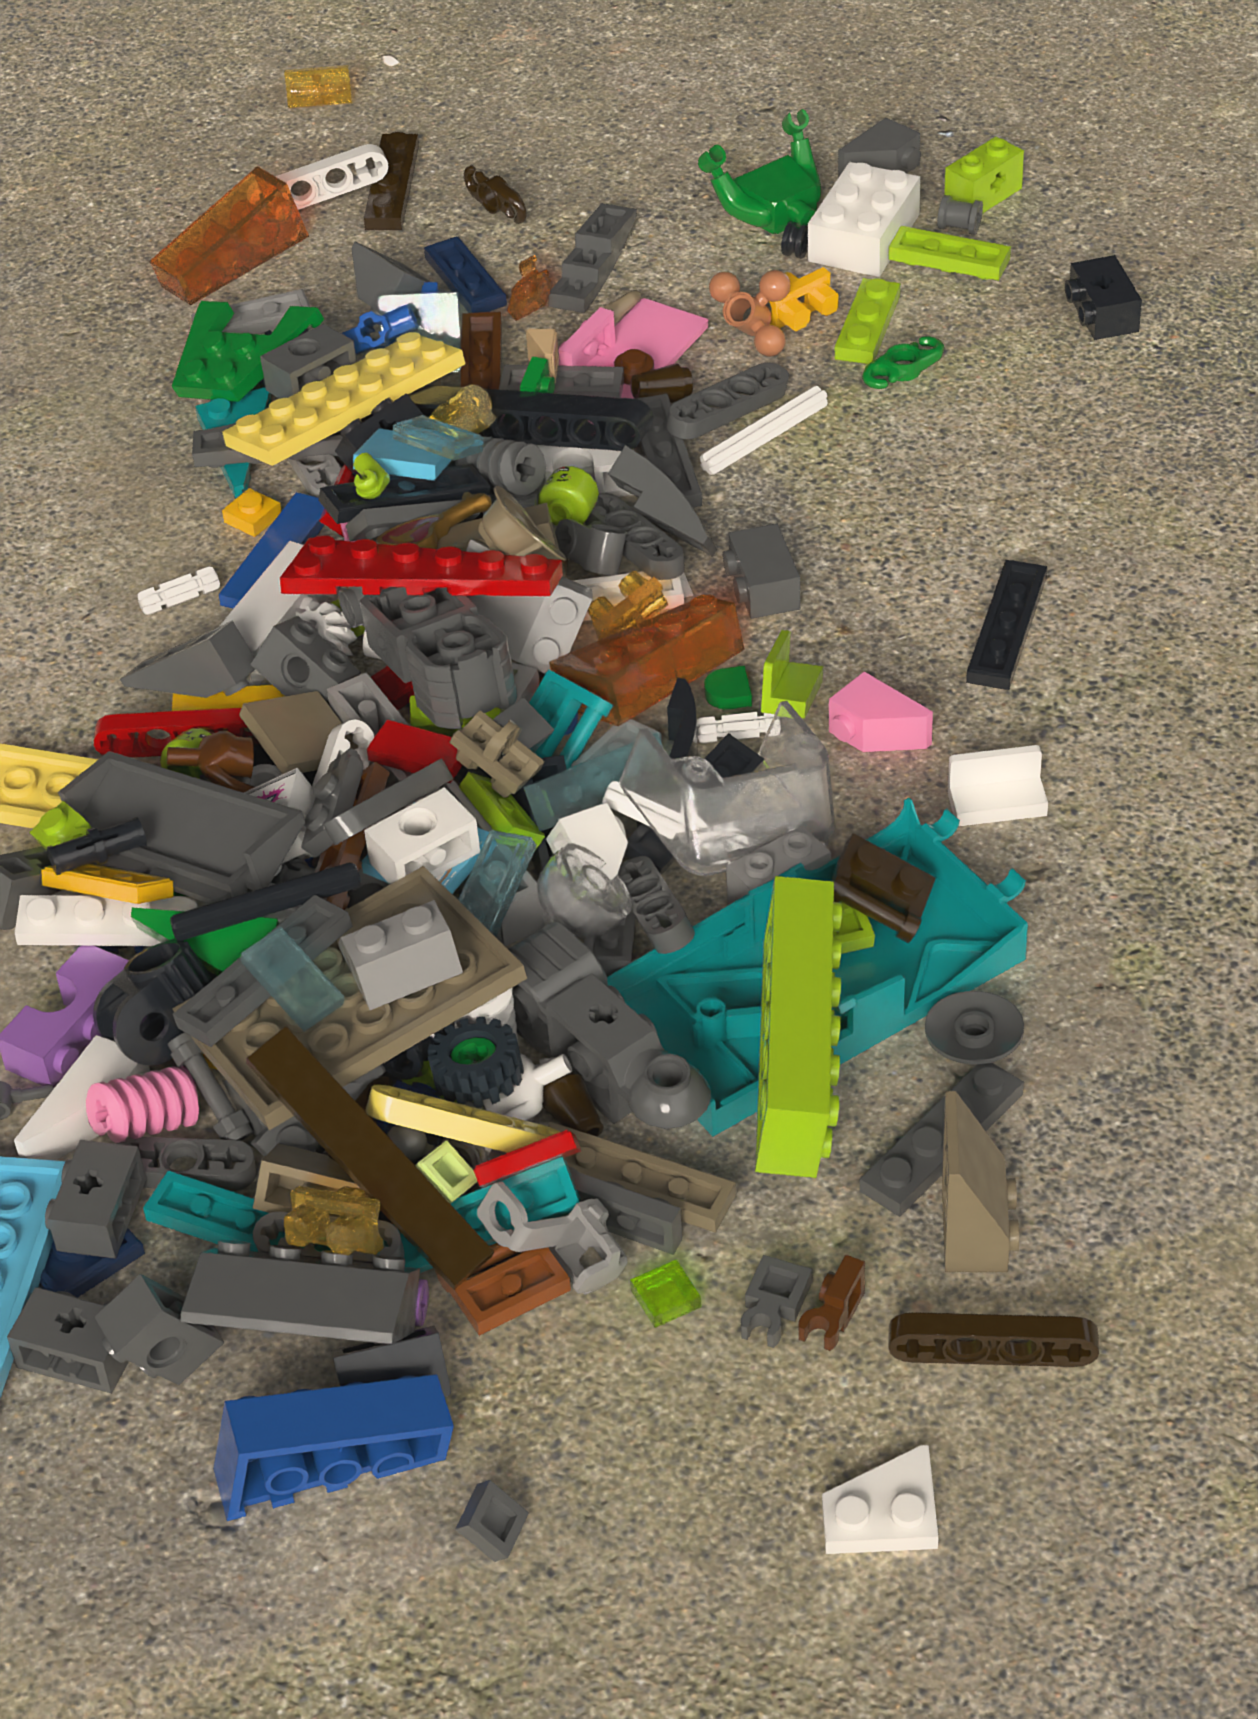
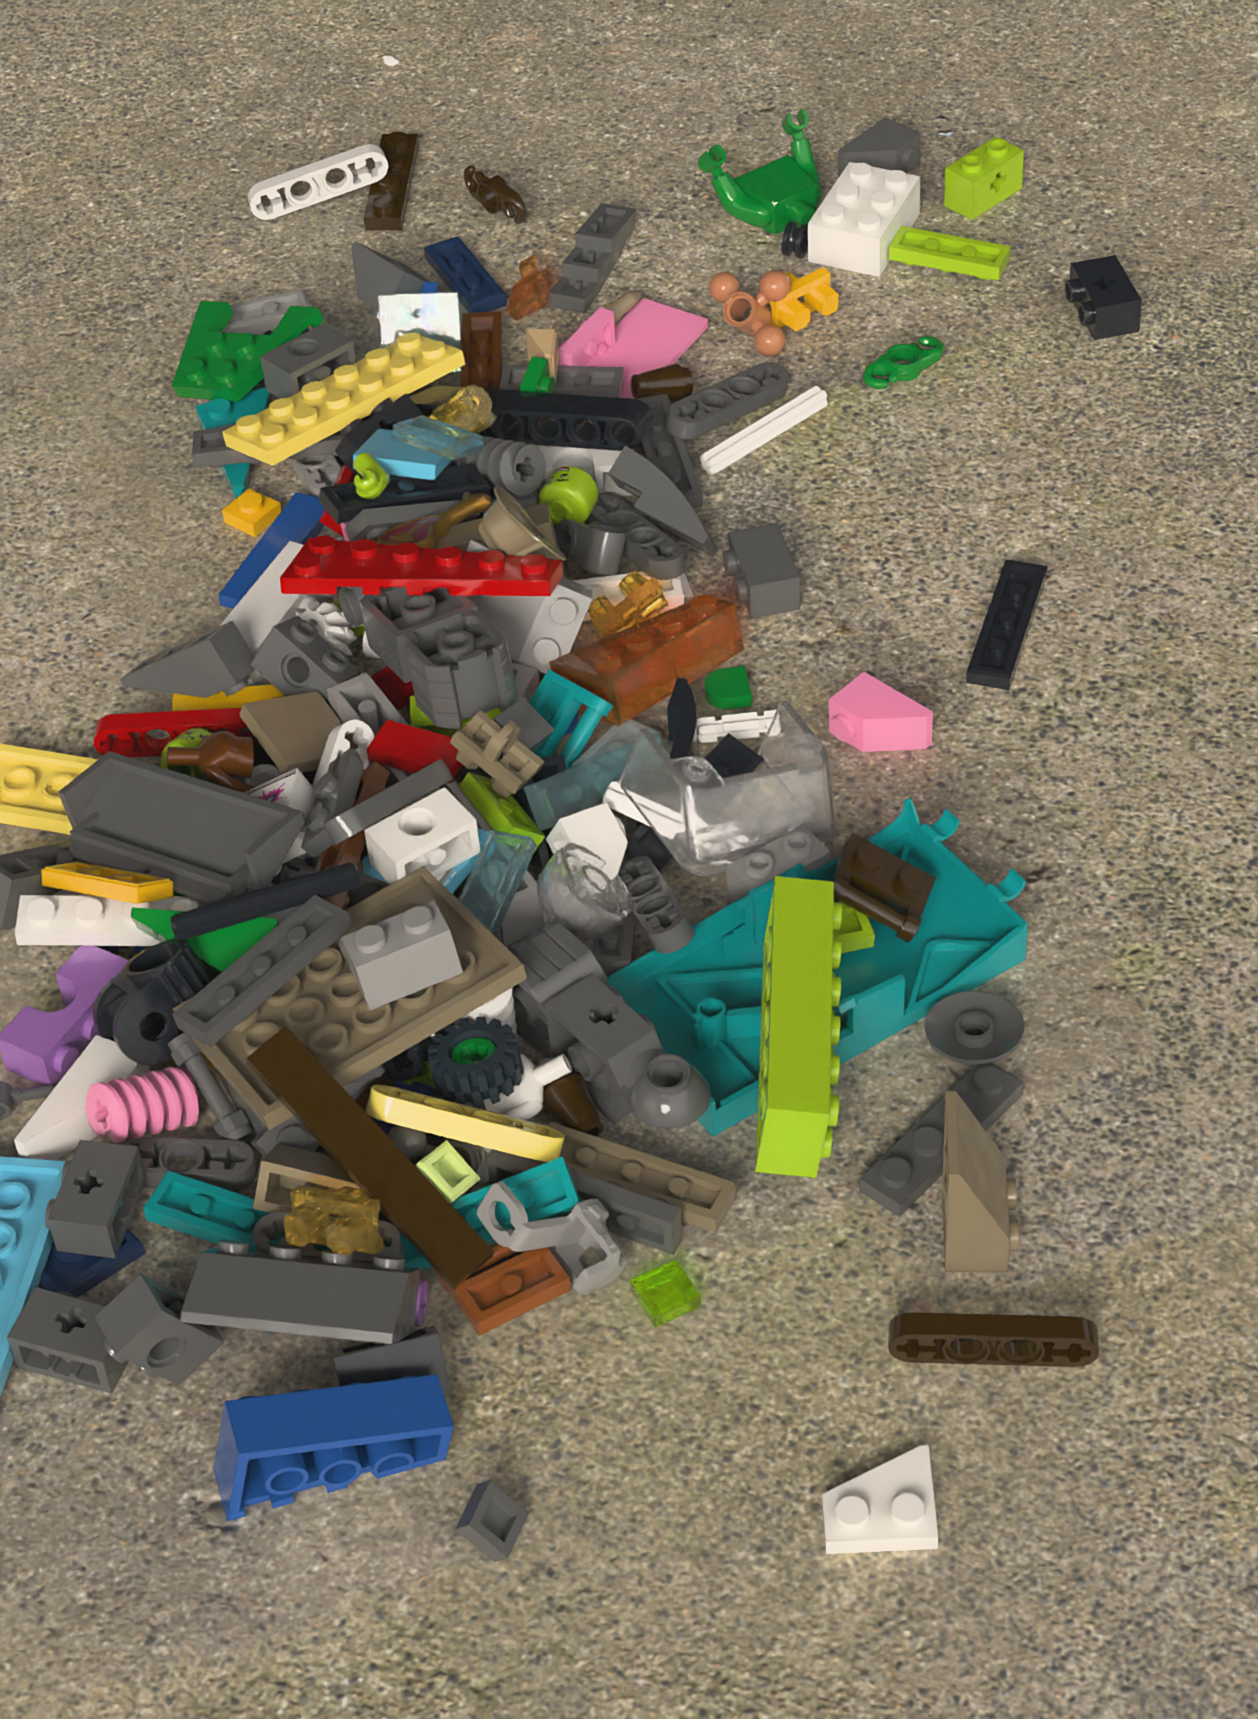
lime plate [29,801,92,850] -> none
black pin [47,817,147,876] -> none
white axle [137,566,220,615] -> none
clear orange wedge [149,166,309,305] -> none
clear light blue tile [241,927,344,1032] -> none
clear yellow hips [284,65,352,108] -> none
blue axle [341,304,418,355] -> none
red tile [473,1130,581,1188] -> none
reddish brown plate [614,349,654,385] -> none
dark grey plate [741,1255,813,1348] -> none
lime panel [761,630,823,719] -> none
reddish brown plate [798,1255,865,1351] -> none
lime plate [835,278,901,364] -> none
dark grey bush [937,195,983,235] -> none
white panel [948,745,1048,826] -> none

